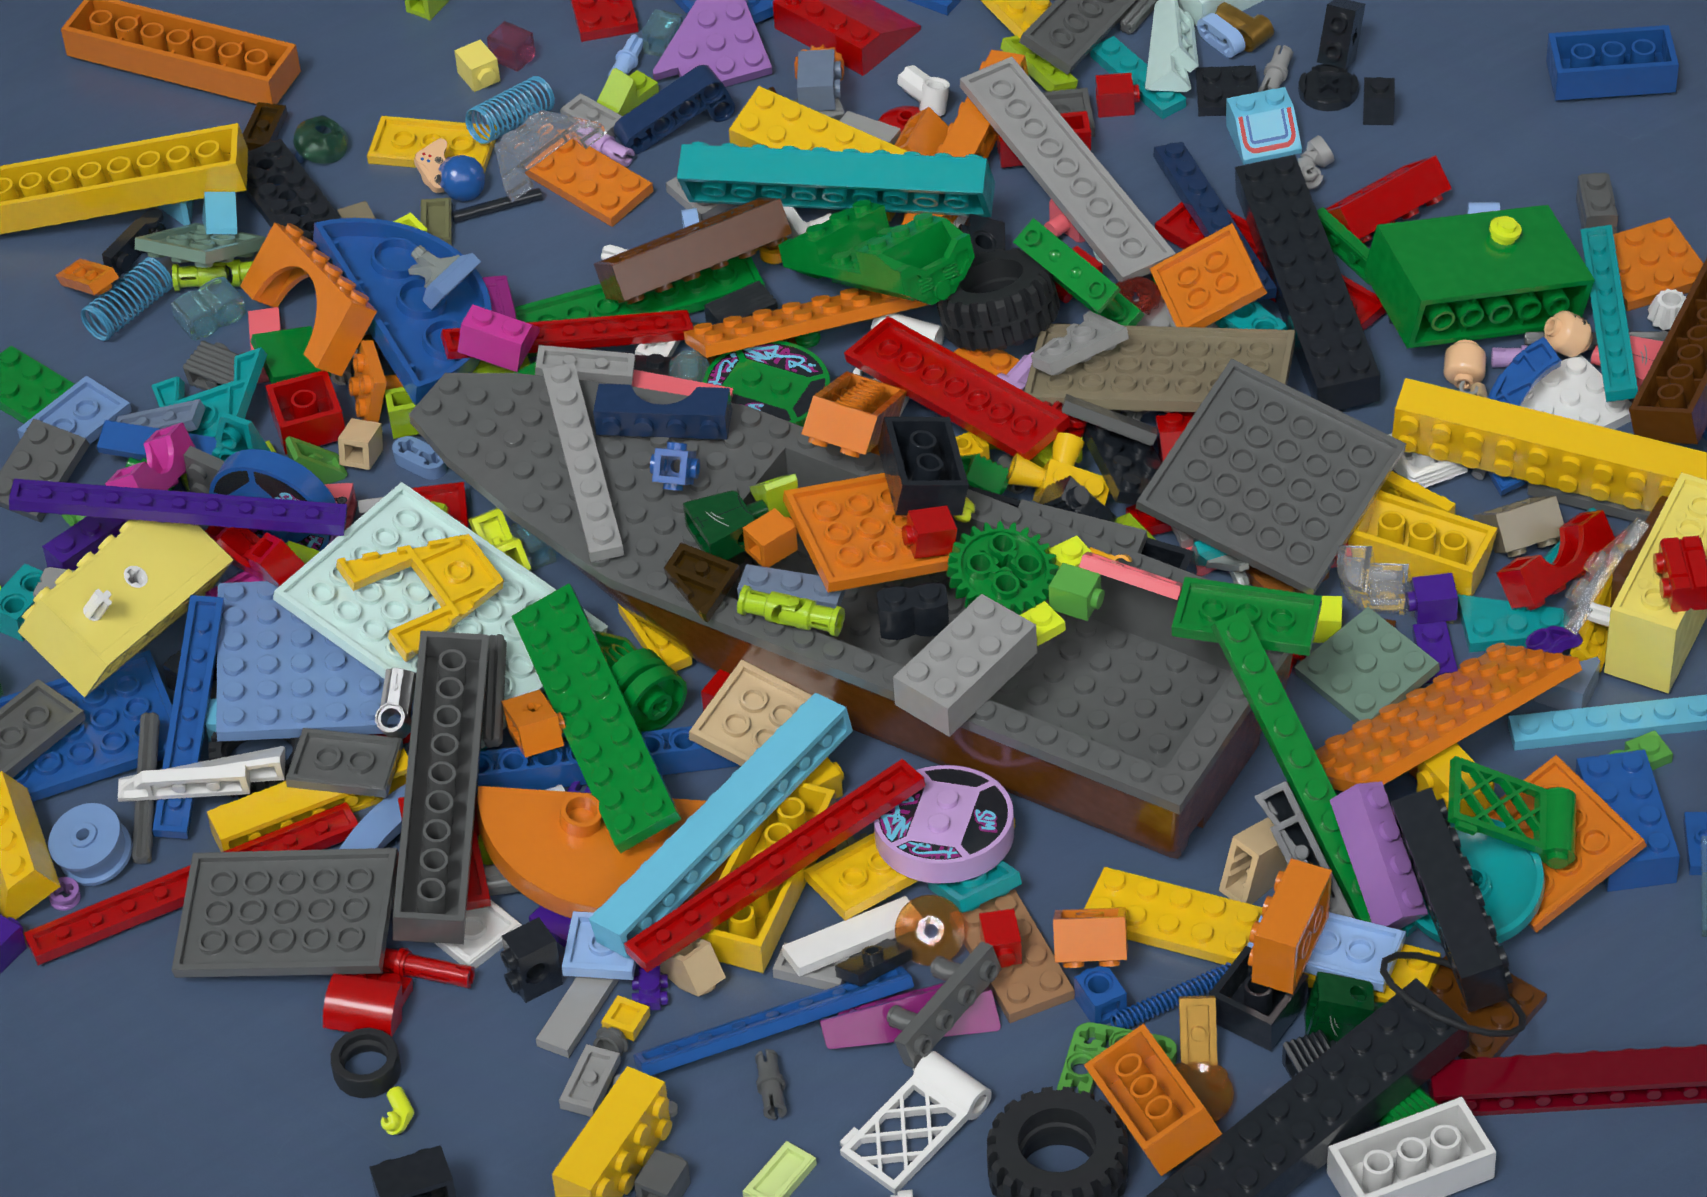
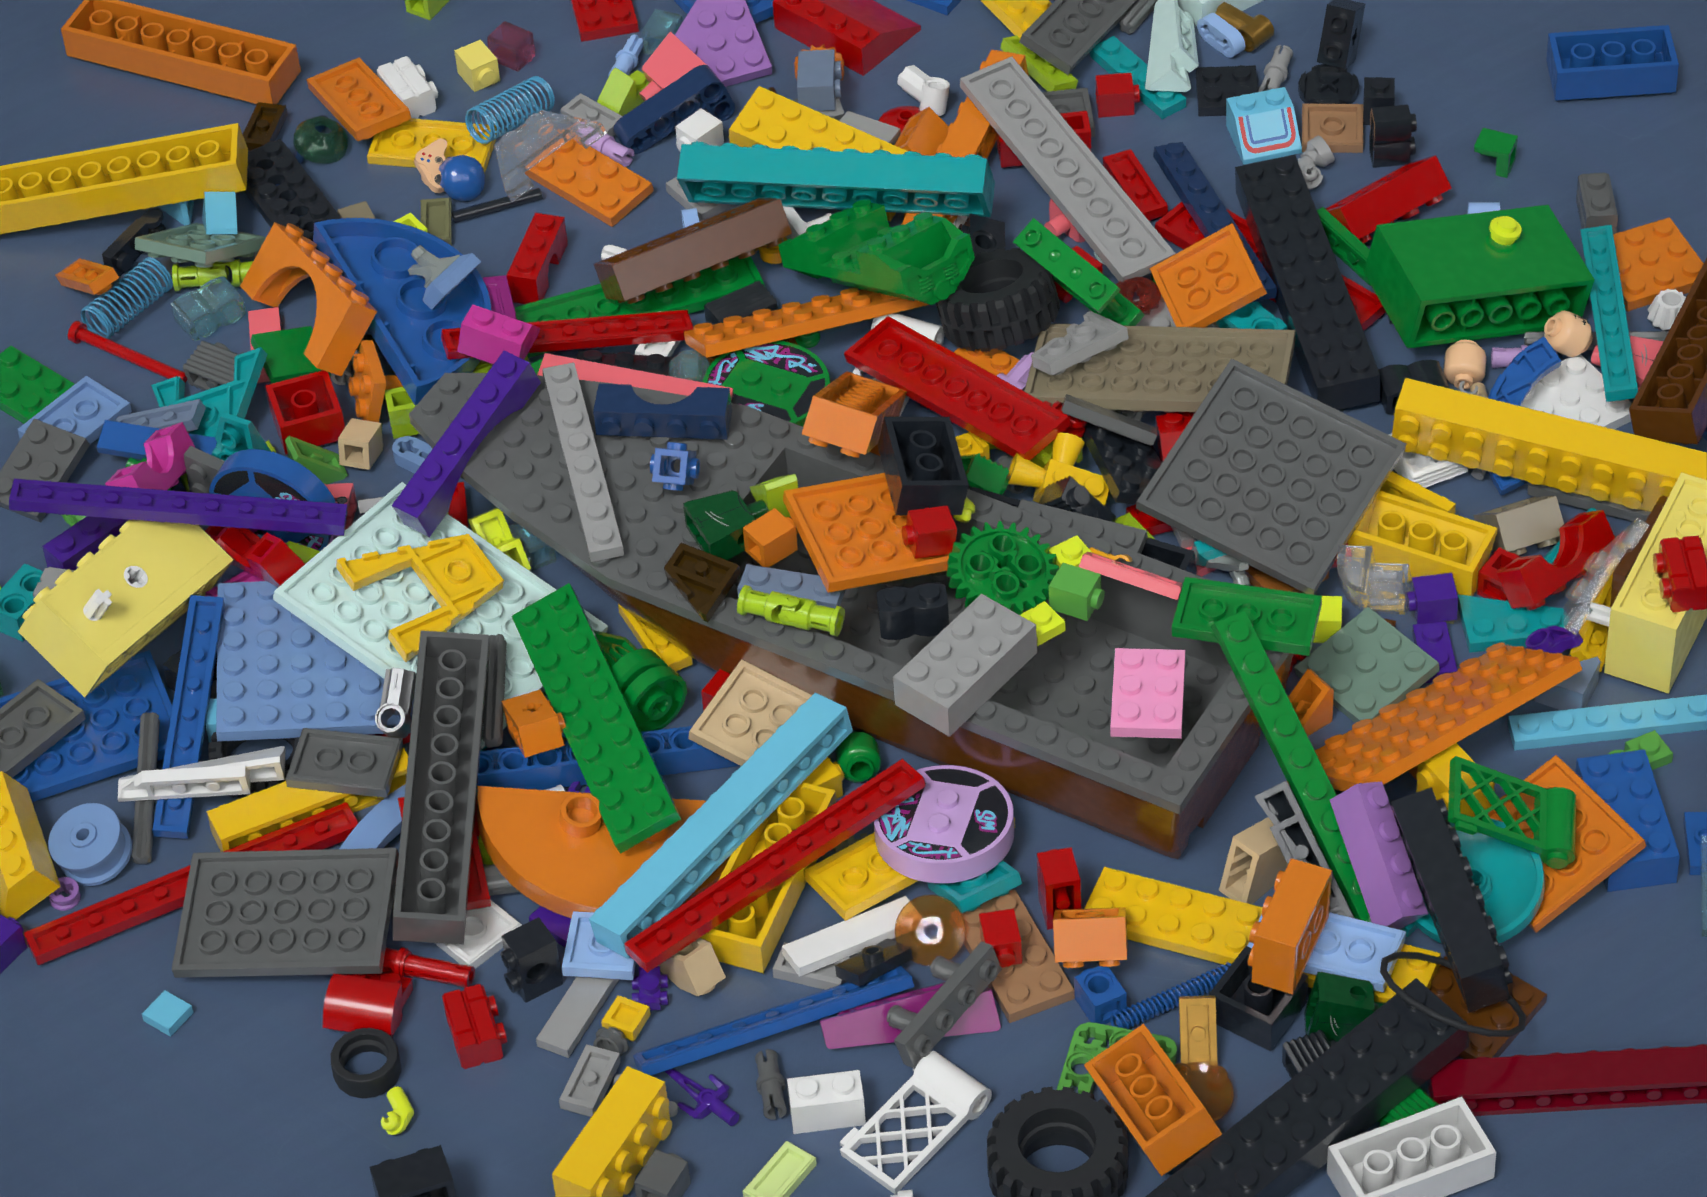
light grey plate [535,345,635,385] -> none
none -> red bar [68,321,187,383]
none -> medium azure tile [142,990,194,1037]
none -> orange plate [306,57,411,141]
none -> white brick [377,56,438,119]
none -> dark purple arch [392,350,541,538]
none -> red brick [442,984,507,1069]
none -> red arch [506,213,568,304]
none -> coral torso [639,32,707,101]
none -> dark purple piece [665,1068,740,1126]
none -> white brick [675,108,724,152]
none -> white brick [787,1070,866,1134]
none -> green head [835,732,881,783]
none -> red brick [1037,847,1081,930]
none -> red plate [1103,149,1168,221]
none -> bright pink plate [1110,648,1185,739]
none -> orange slope [1288,669,1334,736]
none -> medium nougat tile [1302,104,1363,153]
none -> black brick [1369,105,1417,168]
none -> black brick [1379,360,1449,415]
none -> green panel [1474,128,1518,178]
none -> red brick [1477,547,1520,601]

